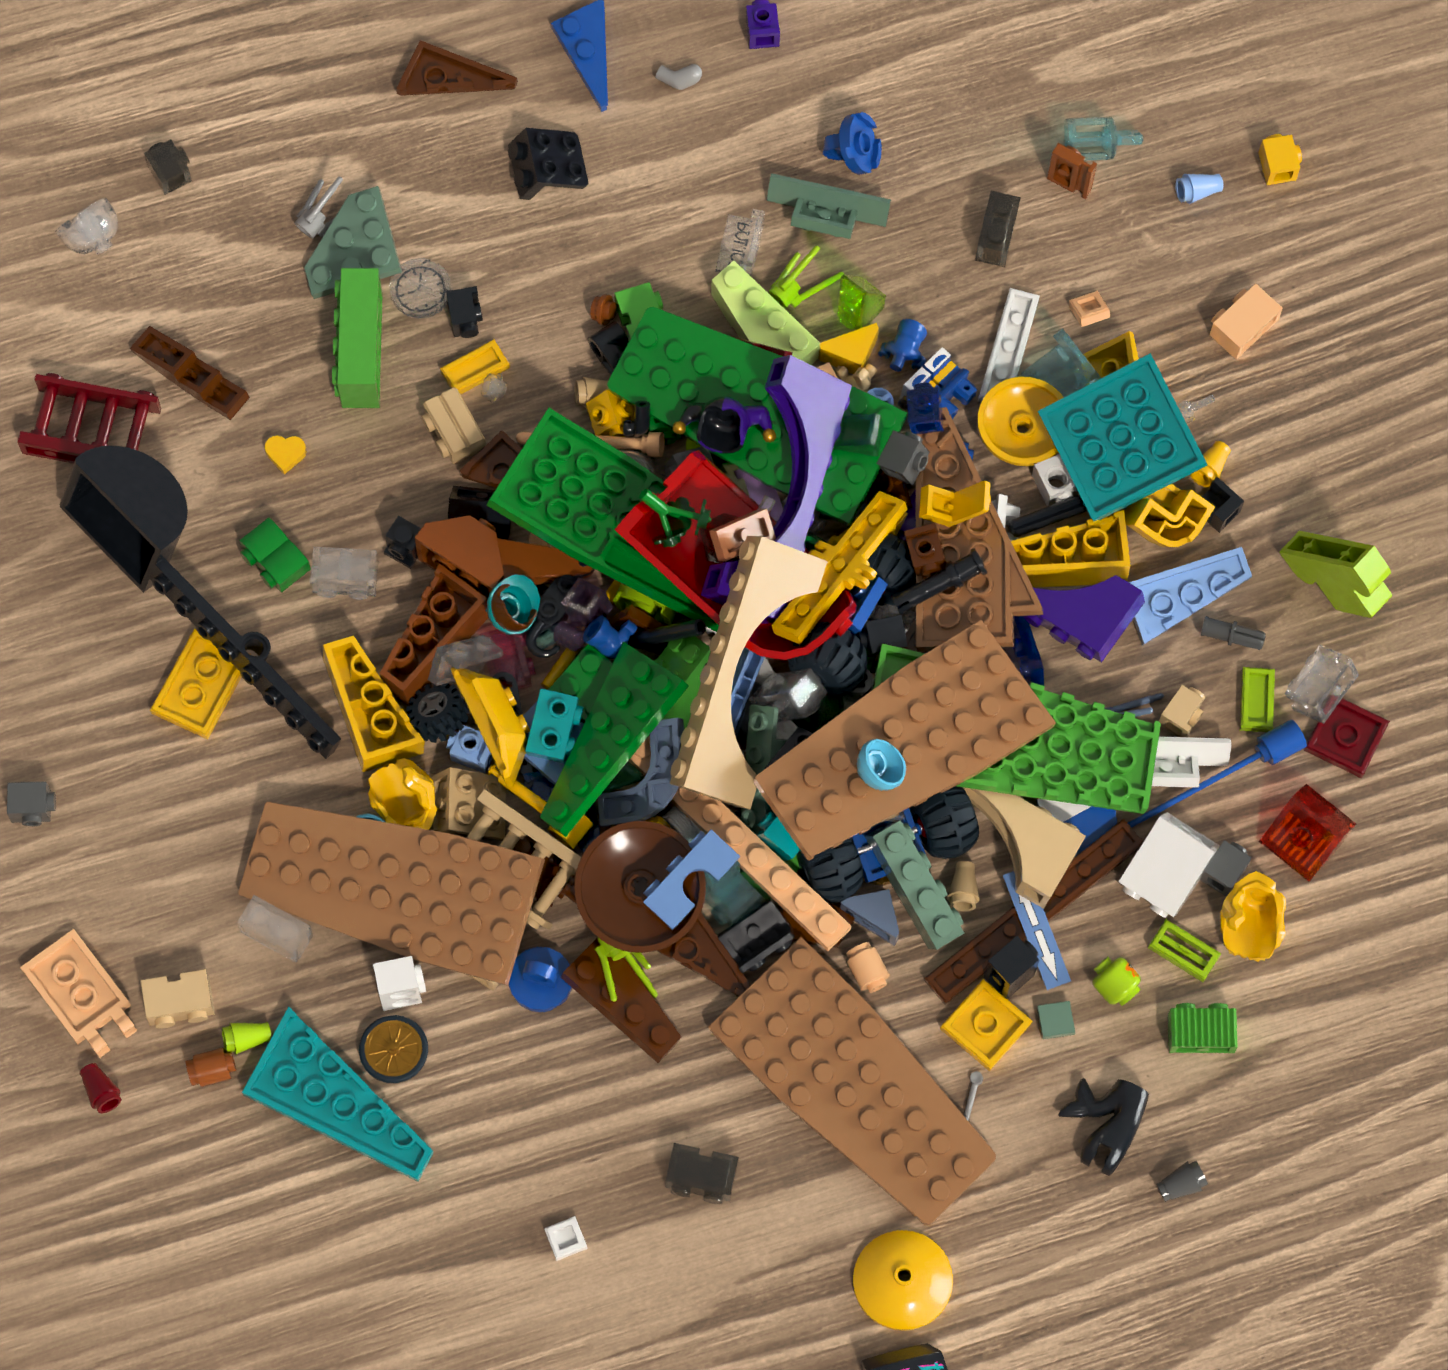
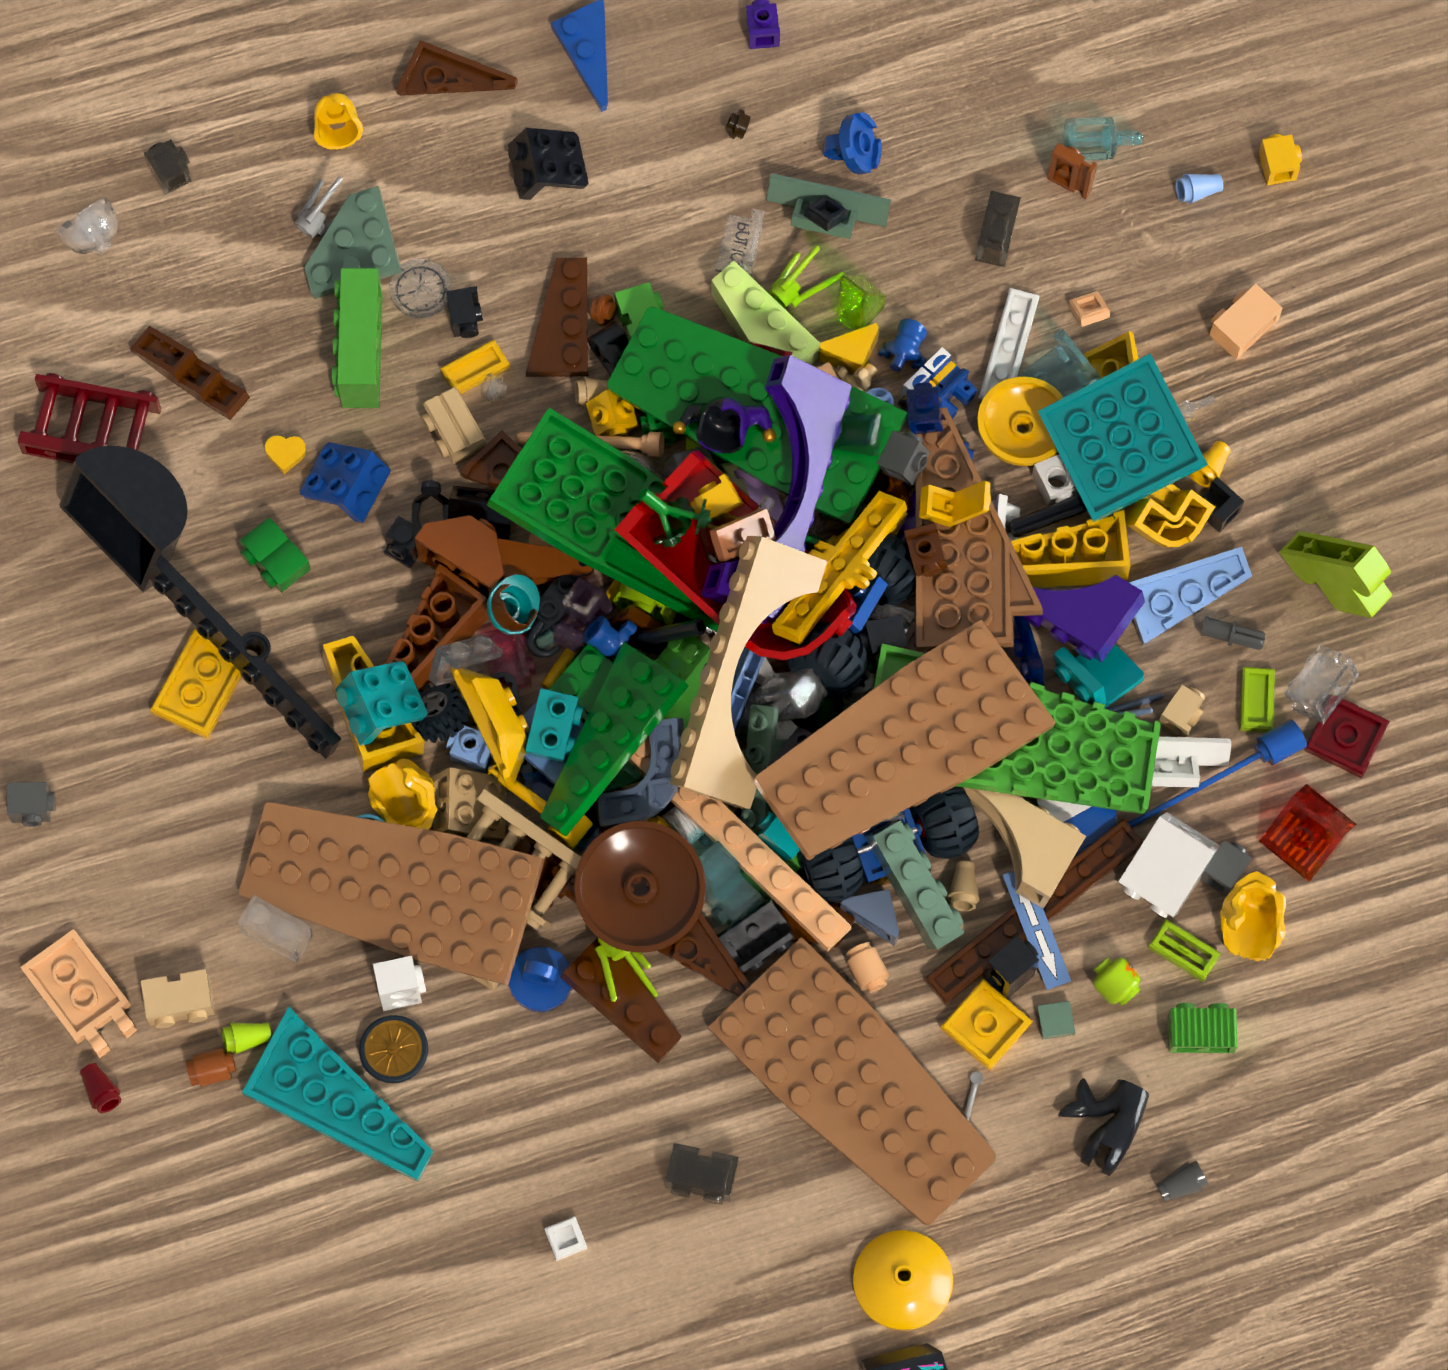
clear brick [310,547,379,600] -> none
black arm [623,401,650,438] -> none
medium blue arch [643,829,740,930] -> none
light grey arm [655,64,702,90] -> none
medium azure piece [857,739,906,791] -> none
black pin [891,548,988,614] -> none
none -> blue bracket [300,442,391,523]
none -> yellow hair [313,93,363,150]
none -> teal bracket [335,661,427,746]
none -> black piece [412,480,449,528]
none -> reddish brown wing [526,257,588,377]
none -> yellow brick [690,474,744,523]
none -> dark brown plate [726,109,751,139]
none -> black tile [804,196,848,231]
none -> teal bracket [1054,644,1145,709]

